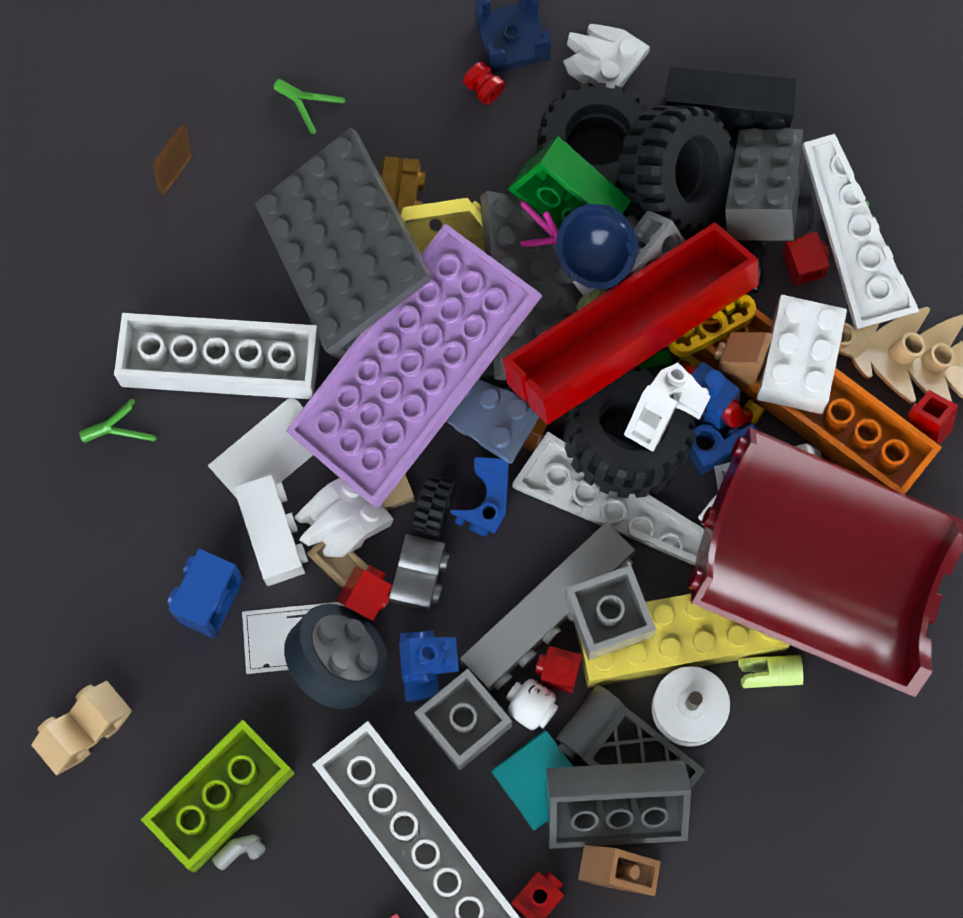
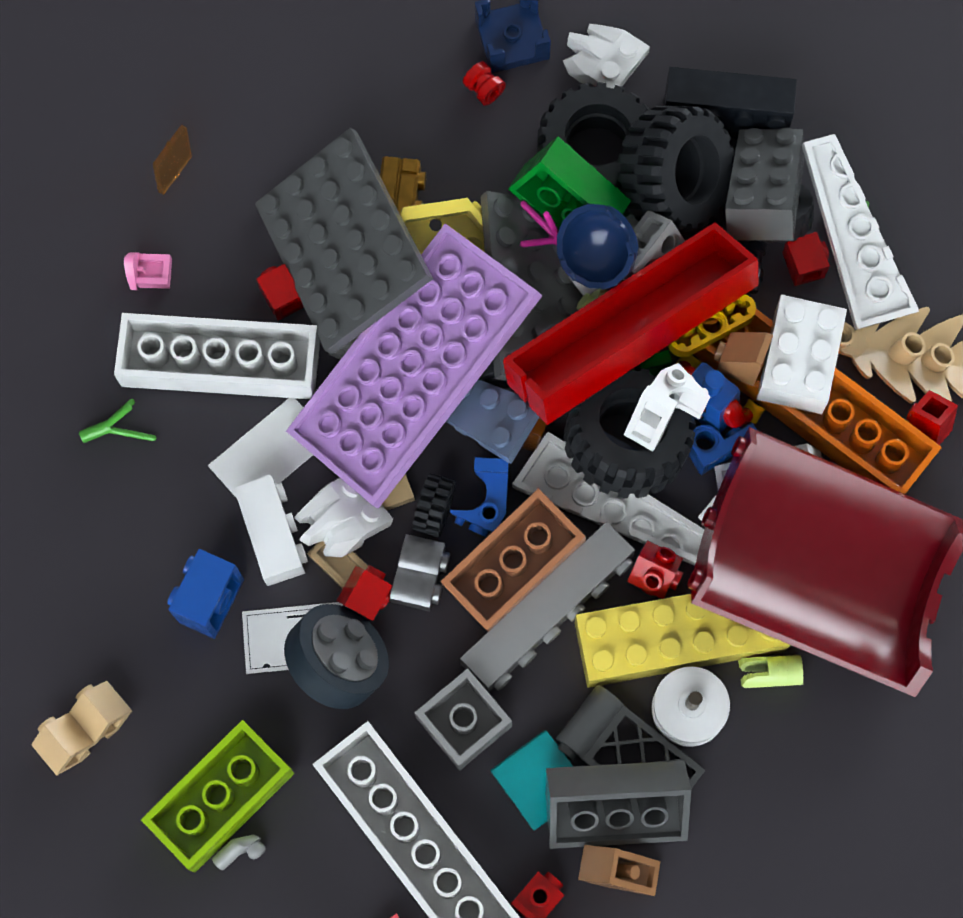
bright green plant [274,79,345,134] -> none
blue tile [399,630,459,702] -> none
white head [506,679,558,730] -> none
red brick [535,646,582,694] -> none
light grey brick [564,565,656,661] -> none
none -> bright pink tile [124,252,172,290]
none -> red brick [256,264,304,321]
none -> nougat brick [440,488,586,632]
none -> red brick [627,540,684,599]

